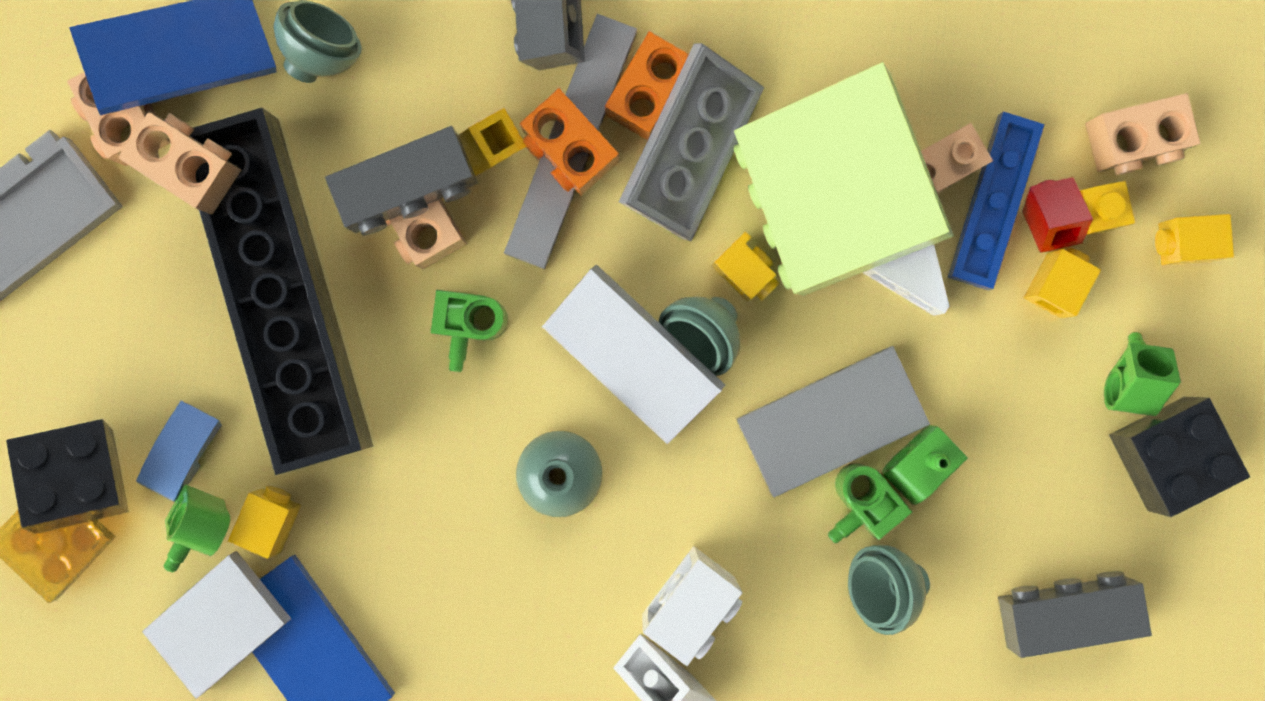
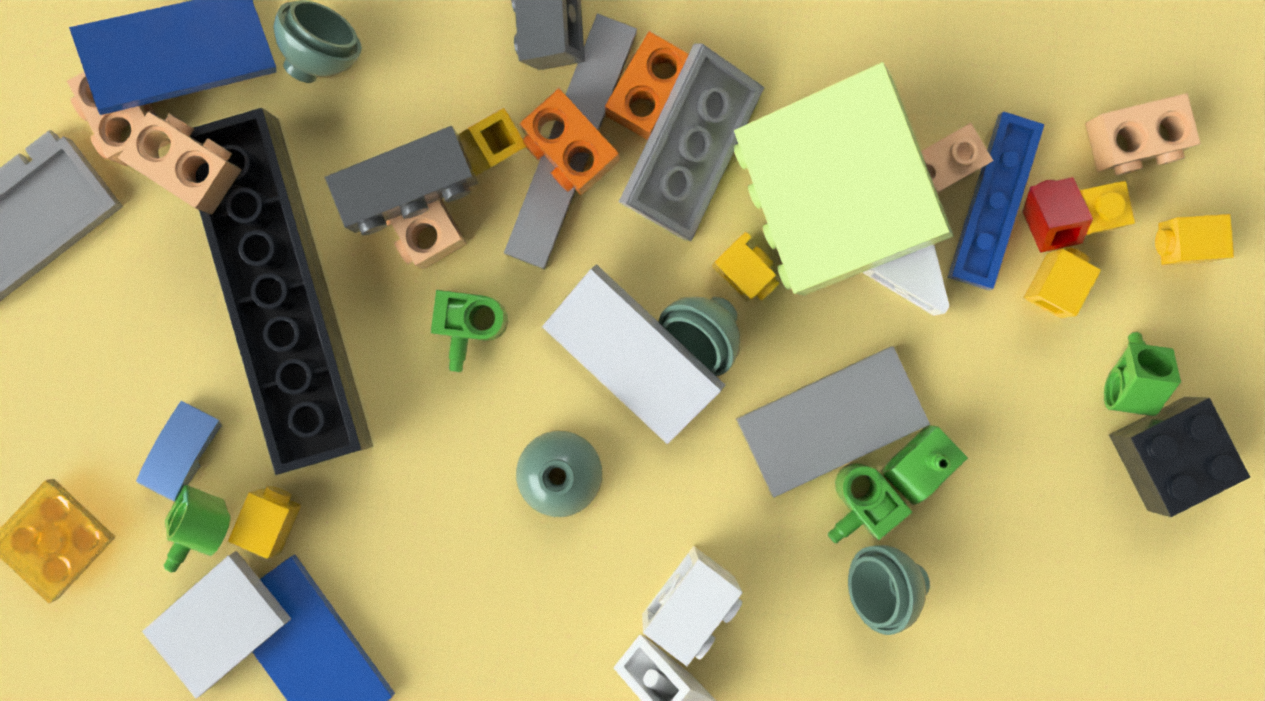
black brick [6,419,129,534] -> none
dark grey brick [998,571,1152,658] -> none

